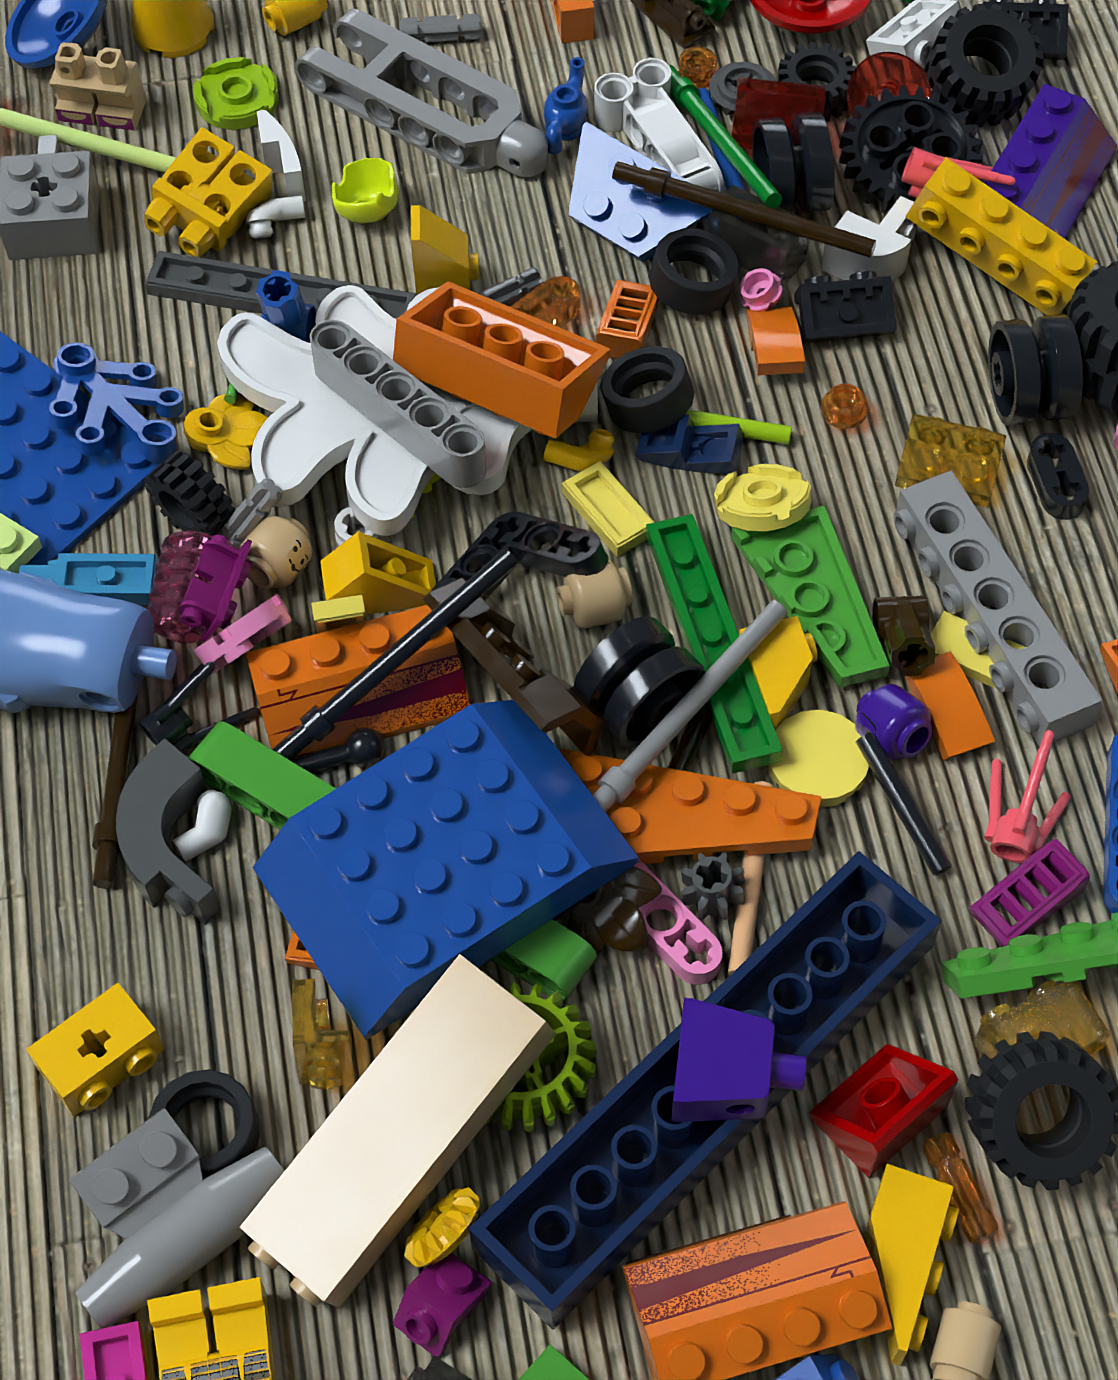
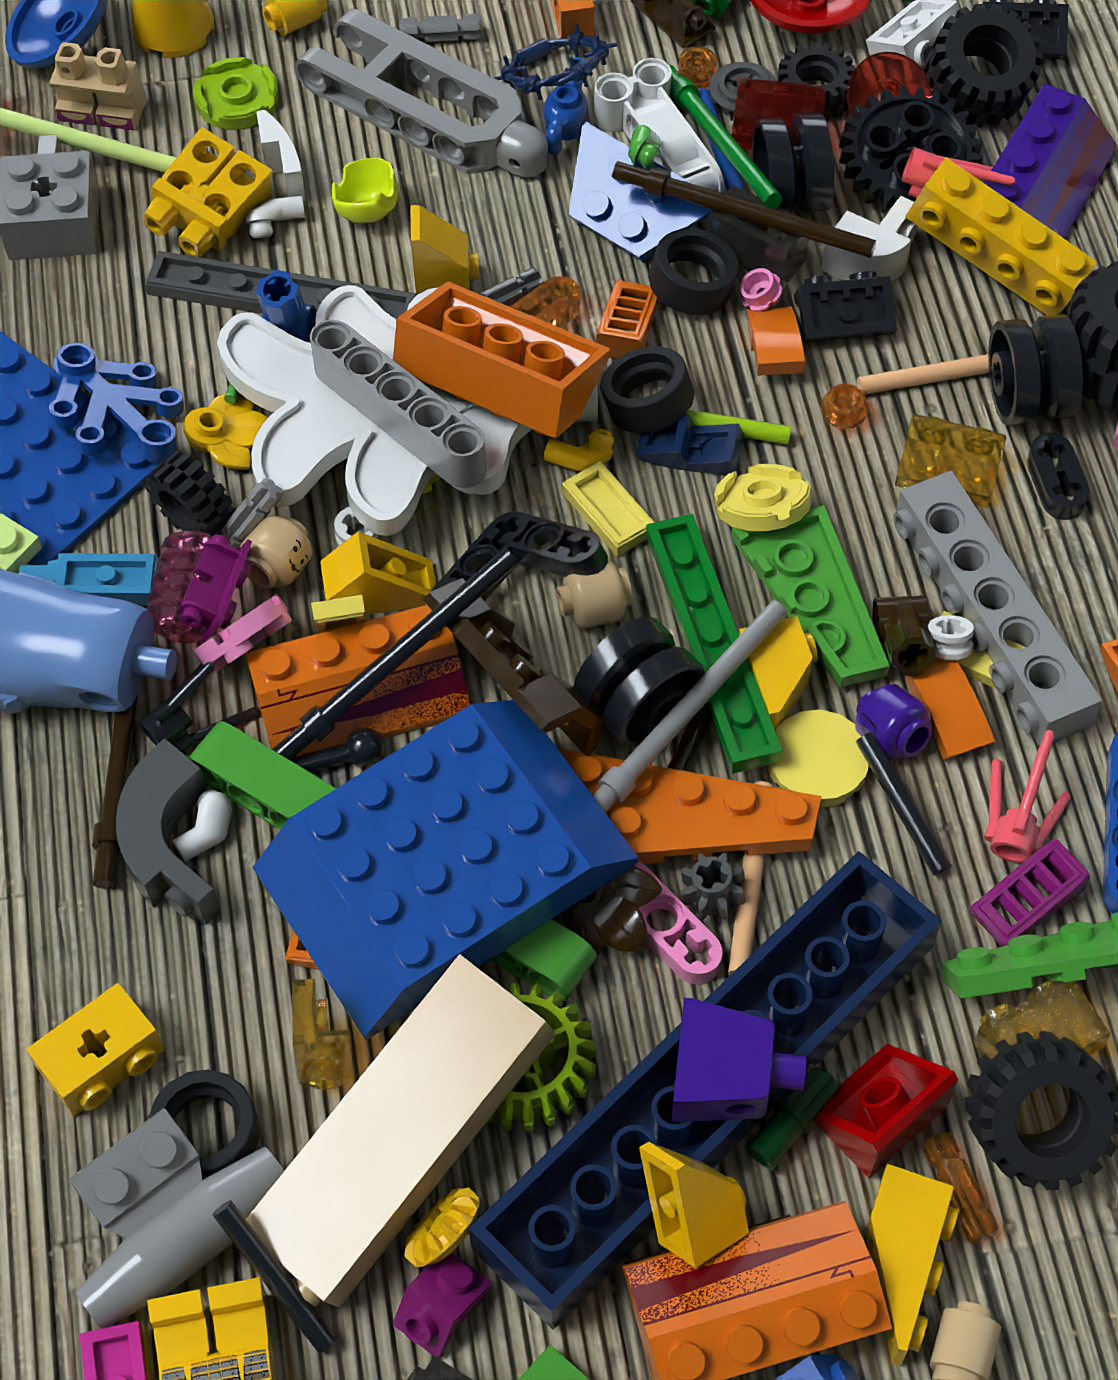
none -> black bar [212,1200,336,1353]
none -> dark blue piece [493,24,617,101]
none -> bright green arm [628,125,661,169]
none -> yellow slope [639,1142,749,1268]
none -> dark green axle [745,1066,839,1171]
none -> light nougat bar [857,354,989,395]
none -> white bush [928,615,974,660]

